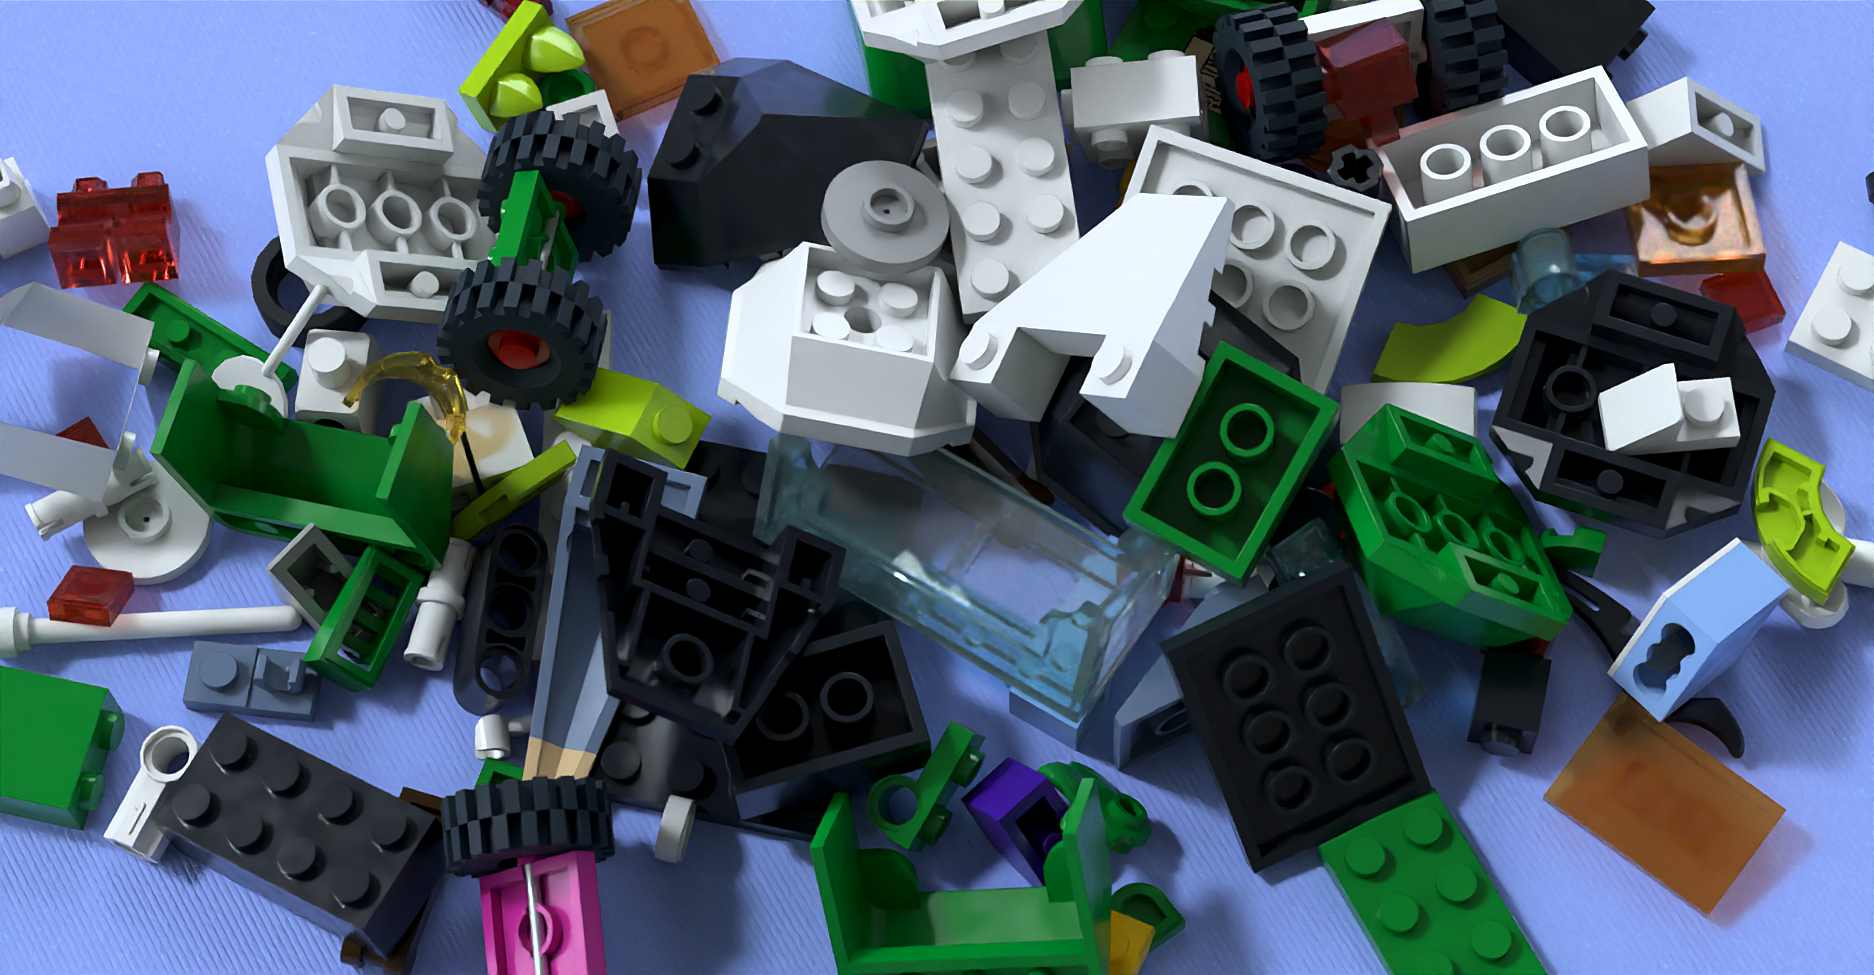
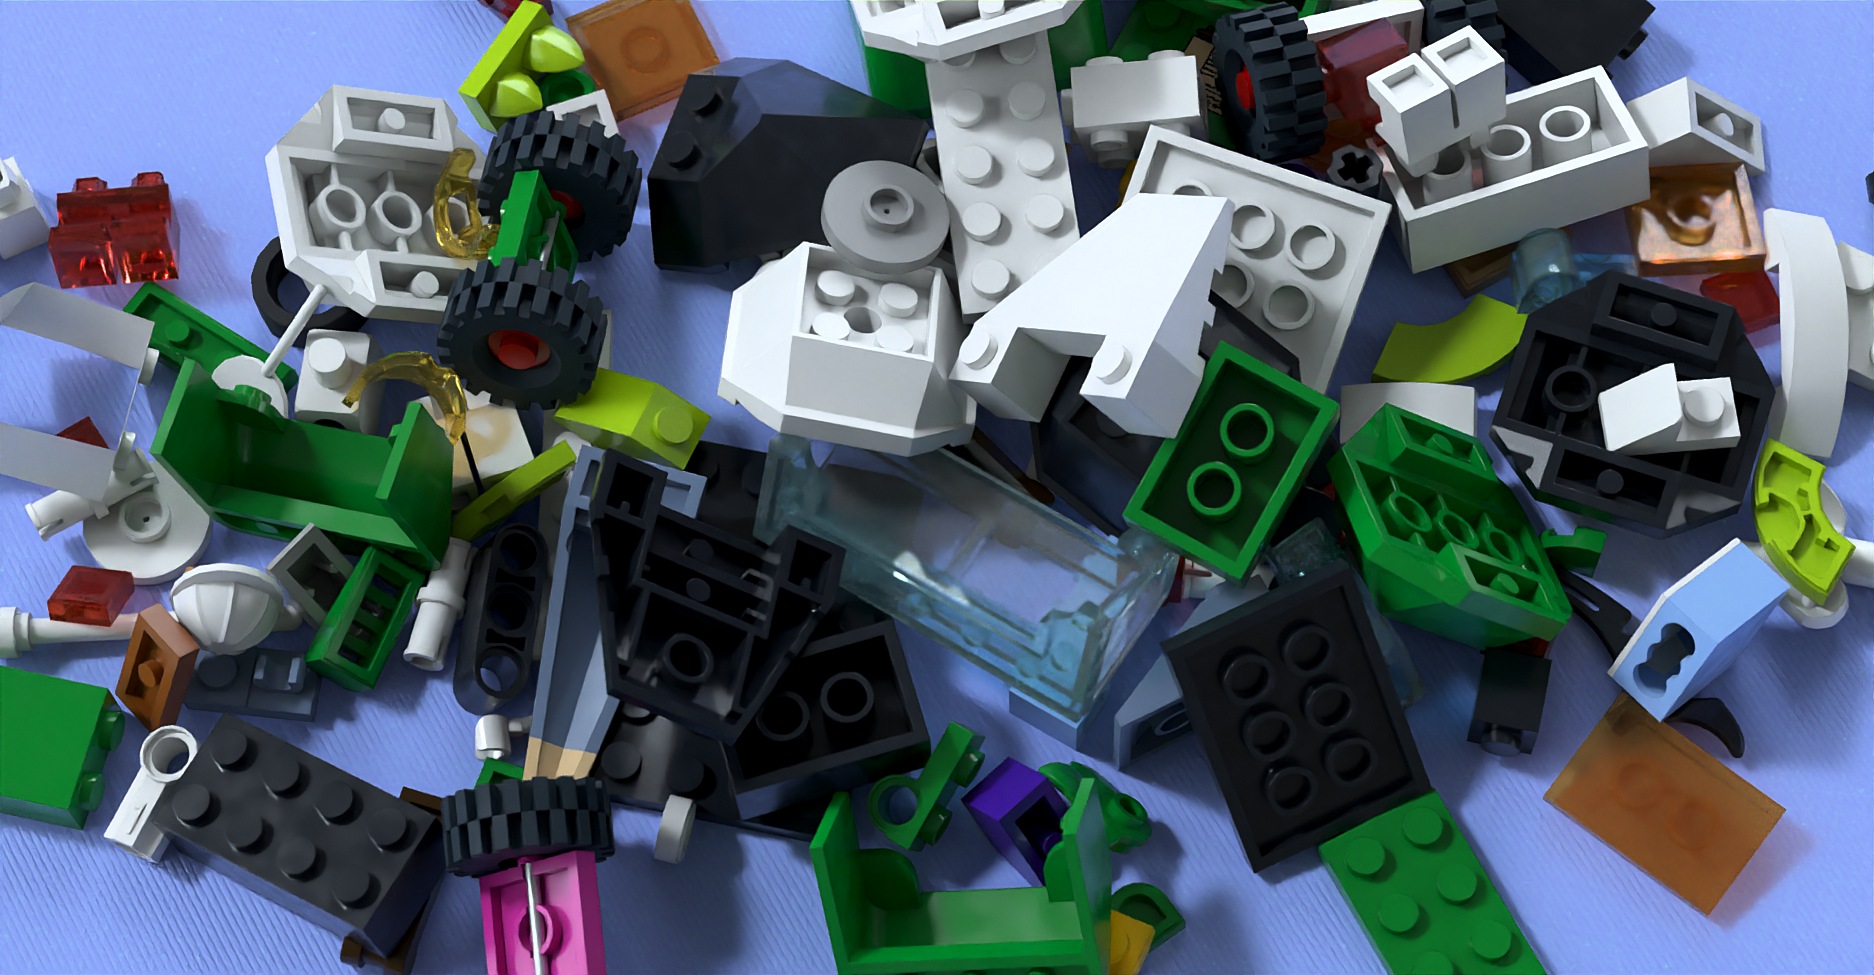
none -> dark orange plate [115,603,200,733]
none -> white piece [169,563,284,656]
none -> clear yellow helmet [433,148,501,260]
none -> white hips [1366,25,1507,177]
none -> white slope [1763,208,1849,461]

